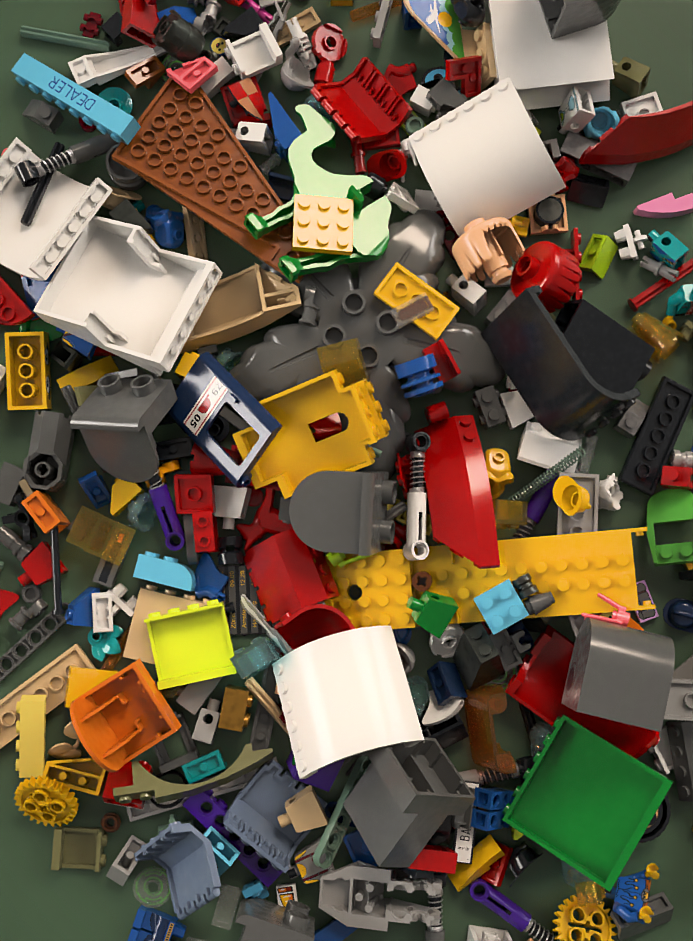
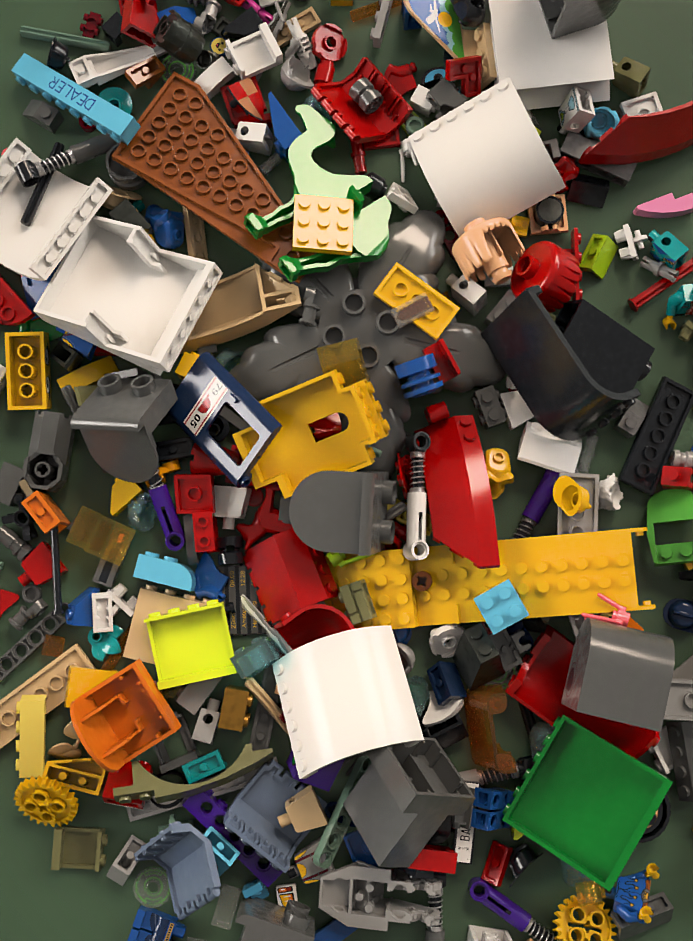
blue slope [78,470,111,509] -> none
reddish brown plate [101,812,121,833] -> none
coral wing [166,56,218,94] -> none
dark blue panel [268,171,294,202] -> none
red piece [367,149,408,182] -> none
green torso [407,591,459,639] -> none
white sticker [414,189,443,211] -> none
yellow slope [447,834,505,892] -> none
clear yellow brick [492,499,528,529] -> none
sand green piece [509,446,586,506] -> none
pearl dark grey wheel [511,573,539,600] -> none
dark grey cone [524,591,555,615] -> none
clear yellow cone [632,312,685,364] -> none
tile [634,580,659,623] -> none
none -> clear orange tile [41,634,66,657]
none -> black piece [47,37,71,70]
none -> olive brick [338,579,377,625]
none -> dark grey wheel [349,77,384,115]

